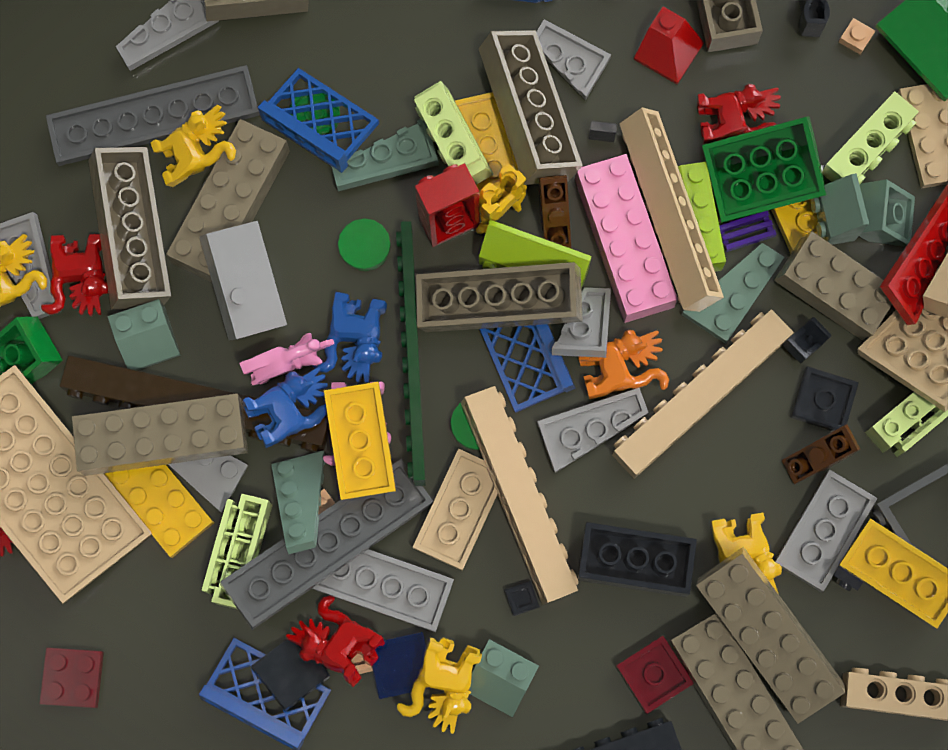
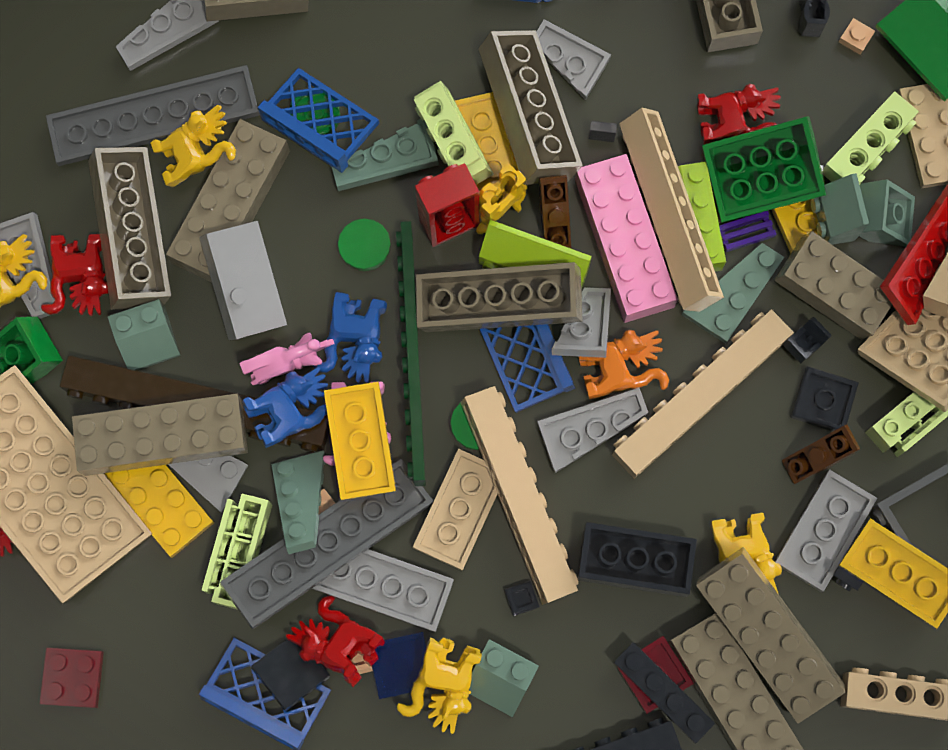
red slope [634,7,704,85] -> none
none -> black plate [613,642,715,744]

